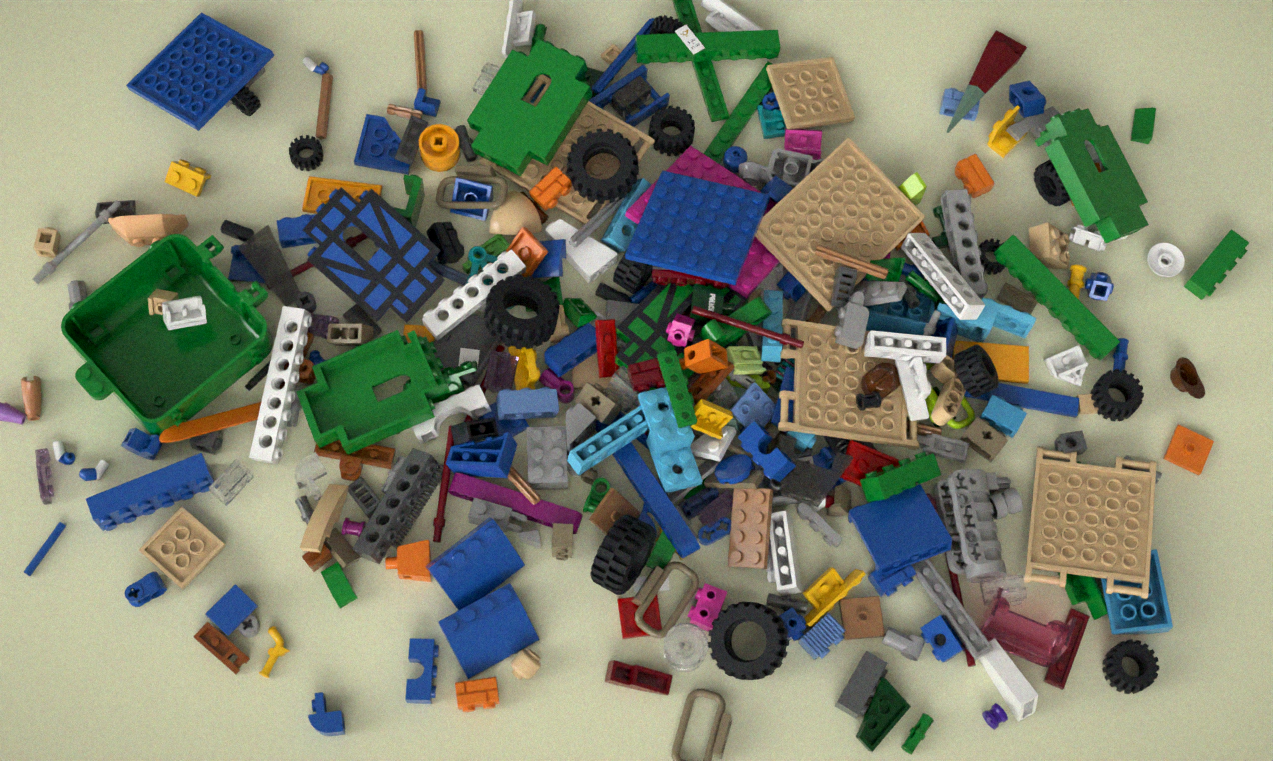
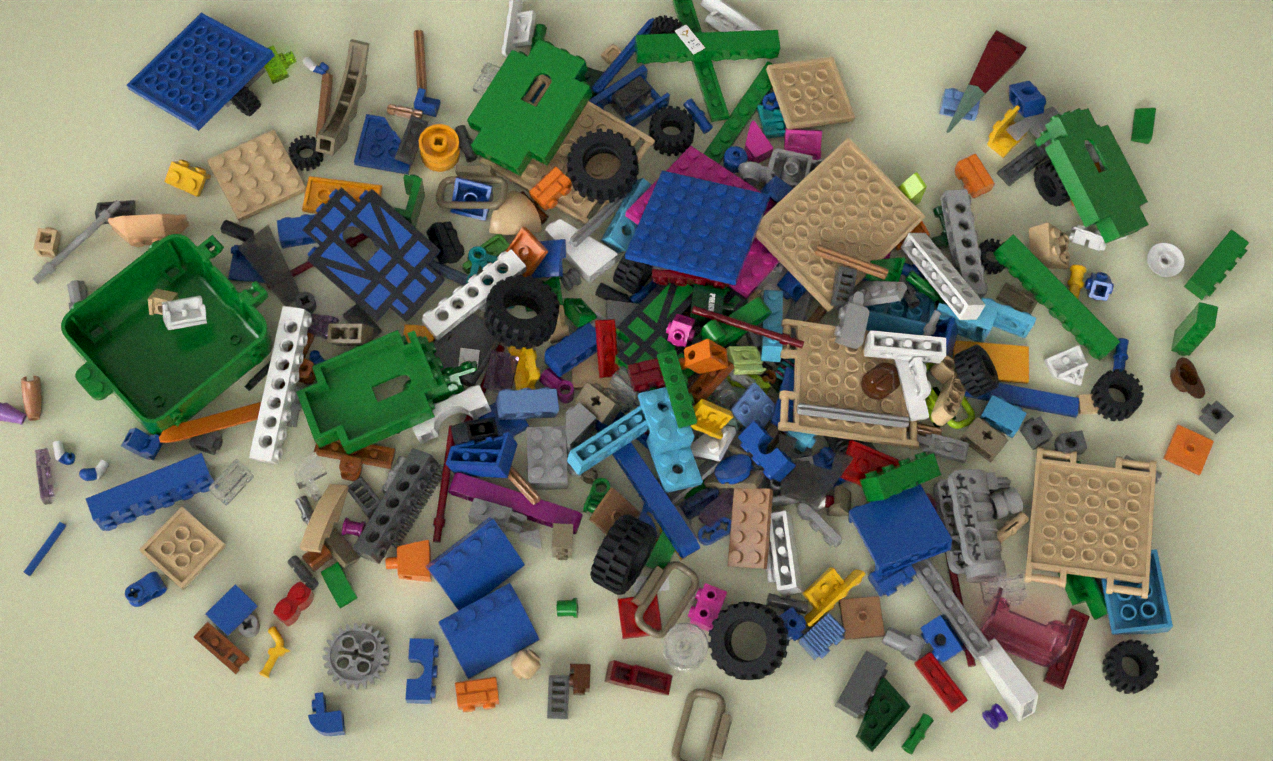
black bush [856,391,881,411] -> none
none -> tan plate [207,130,306,222]
none -> clear neon green hinge [264,45,297,84]
none -> red brick [273,581,314,627]
none -> dark grey axle [288,555,319,590]
none -> dark tan arch [315,39,370,156]
none -> light grey gear [322,623,390,690]
none -> dark grey slope [547,675,569,719]
none -> green bush [556,598,579,618]
none -> dark grey wheel [560,267,582,291]
none -> reddish brown brick [569,663,591,696]
none -> blue pin [683,98,713,134]
none -> dark pink slope [744,120,774,163]
none -> light grey axle [797,403,909,428]
none -> red tile [914,651,968,713]
none -> tan pin [996,512,1029,544]
none -> dark grey tile [997,143,1048,186]
none -> dark grey brick [1020,416,1053,450]
none -> green brick [1171,302,1218,356]
none -> dark grey brick [1199,400,1234,434]

